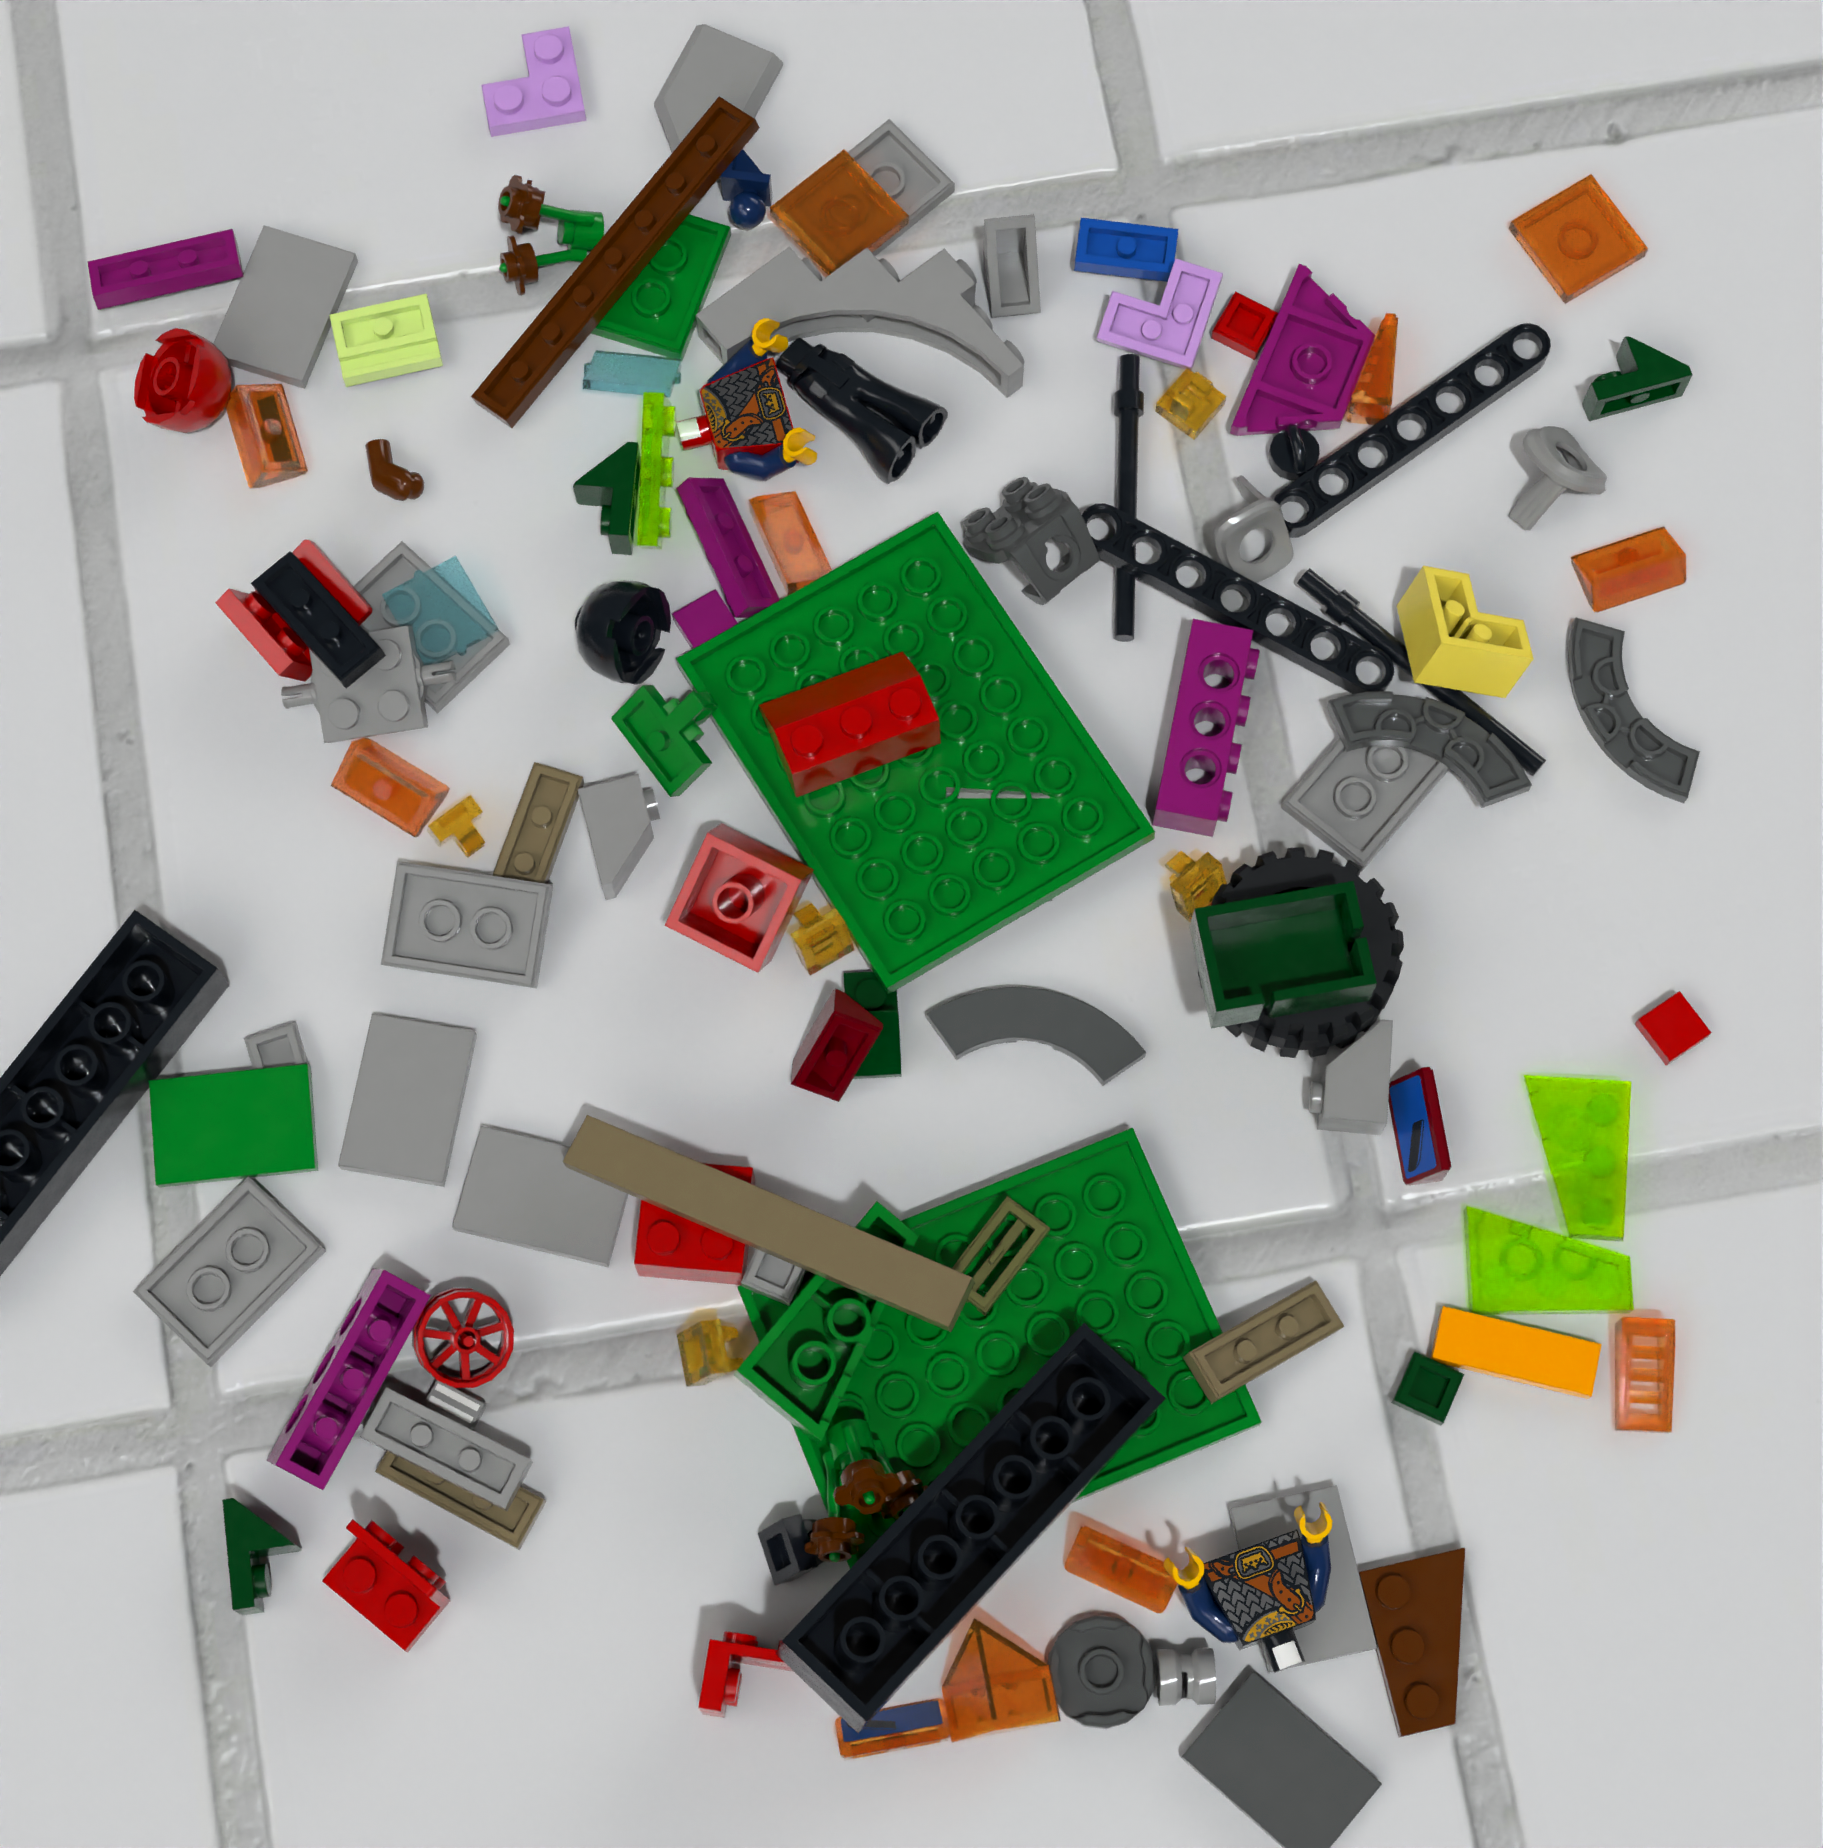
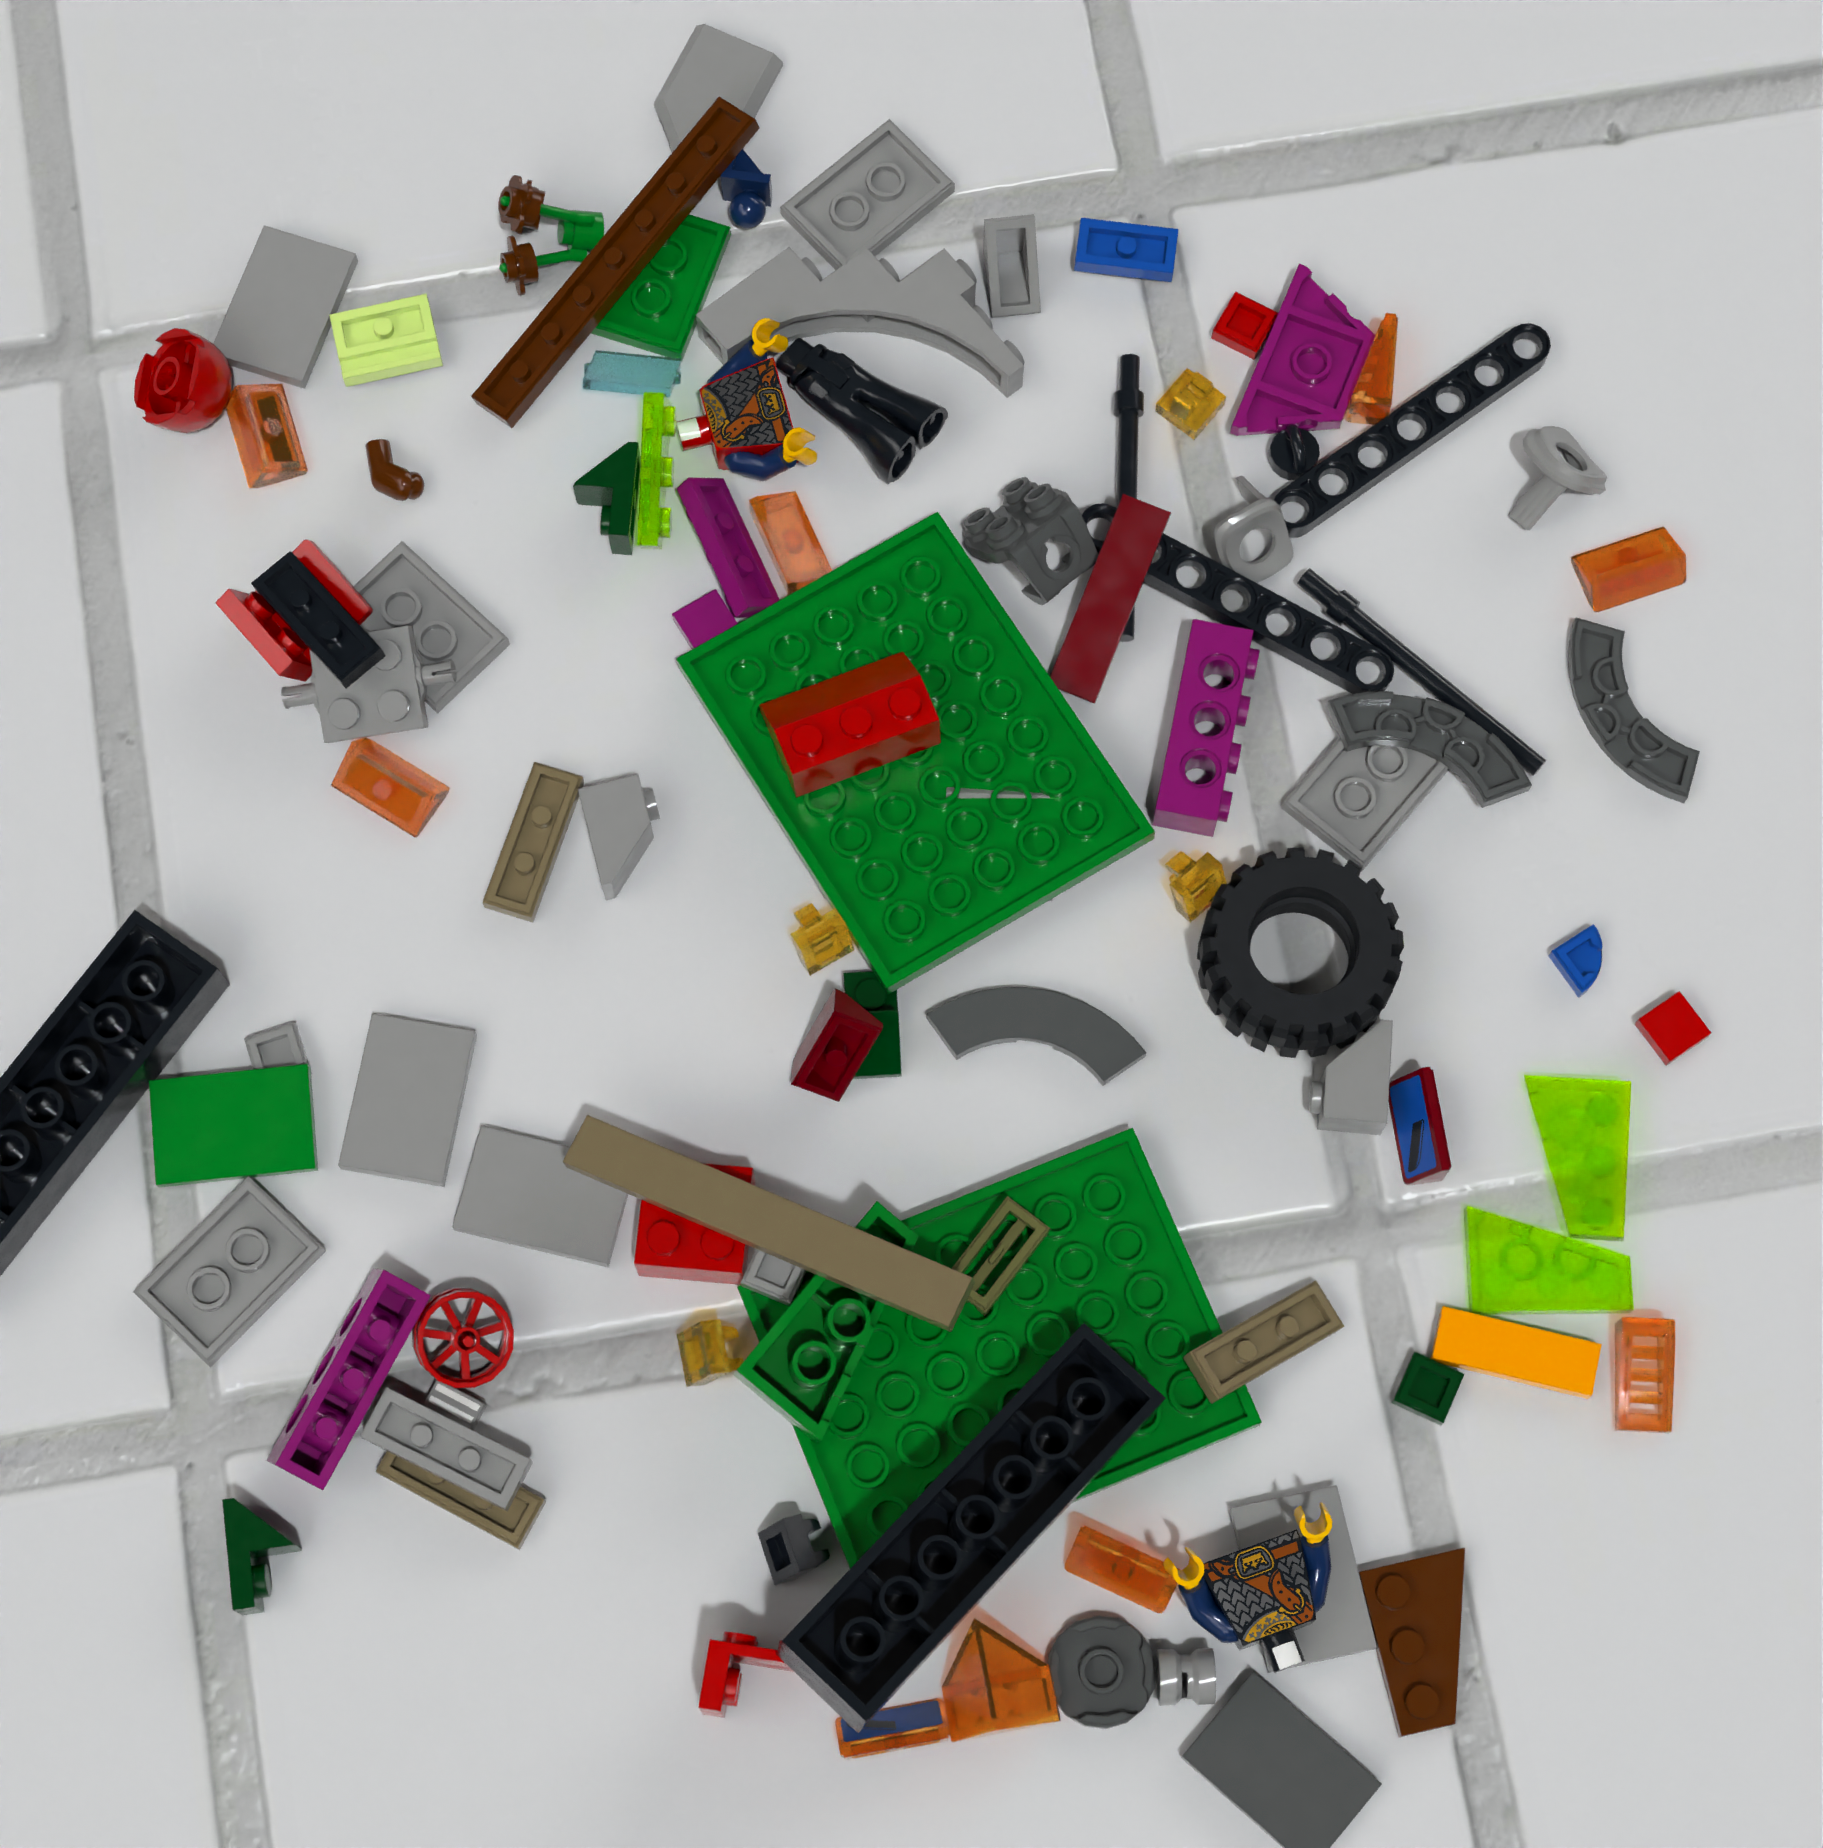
magenta plate [88,229,244,310] -> none
red bracket [322,1519,451,1652] -> none
light grey tile [381,861,553,989] -> none
clear light blue piece [382,556,499,665] -> none
clear yellow tile [427,795,485,858] -> none
lavender plate [481,26,587,137] -> none
black cylinder [575,580,671,685] -> none
green hinge [611,685,719,797] -> none
red brick [664,823,814,973] -> none
clear orange tile [770,149,909,275] -> none
reddish brown plant [805,1419,928,1562] -> none
lavender plate [1097,258,1223,371] -> none
dark green piece [1189,881,1377,1029] -> none
light yellow brick [1397,566,1534,698] -> none
clear orange tile [1509,174,1648,304] -> none
dark green slope [1582,336,1693,421] -> none
none -> dark red tile [1050,494,1171,704]
none -> blue tile [1548,924,1602,998]

